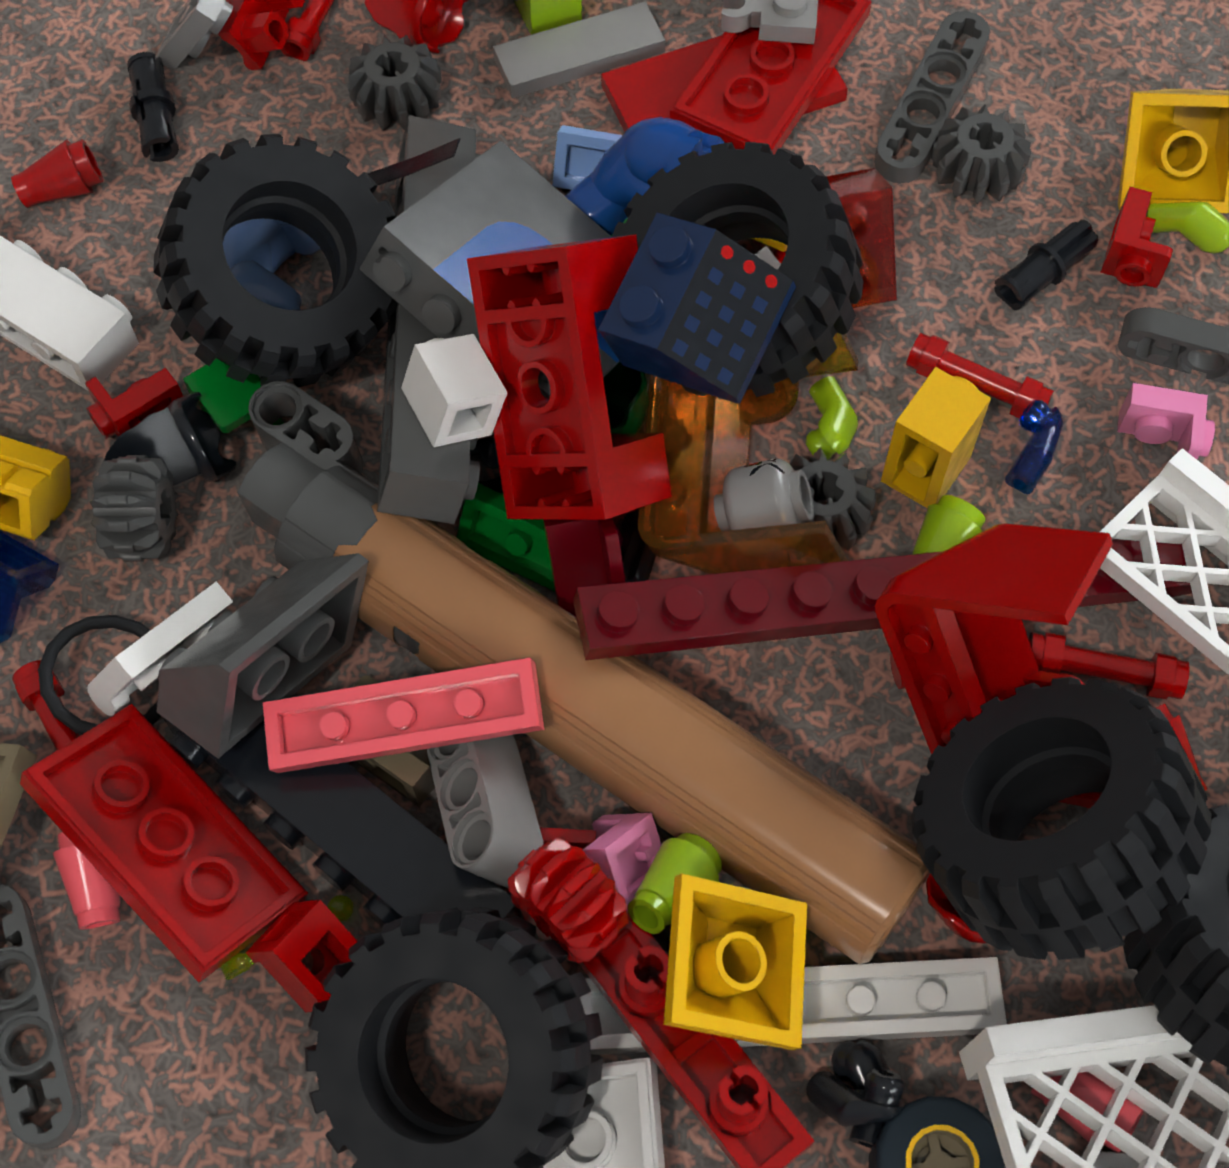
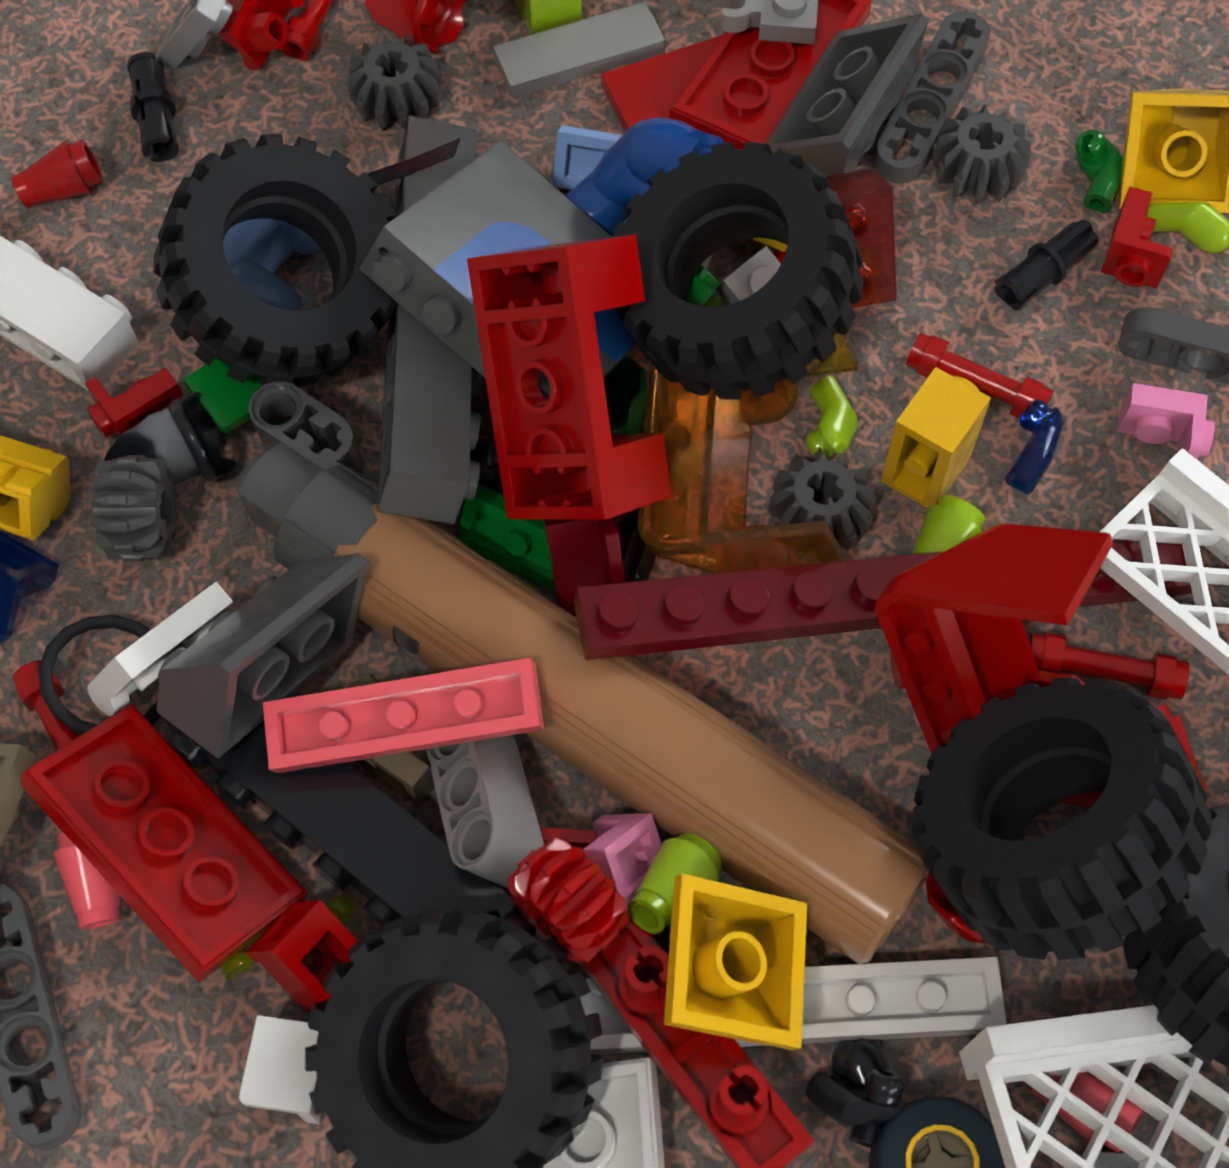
white brick [401,334,508,448] -> none
slope [598,212,796,404] -> none
light grey head [714,458,814,549] -> none
none -> white panel [239,1015,322,1124]
none -> dark grey slope [765,13,928,195]
none -> green arm [1074,130,1123,213]

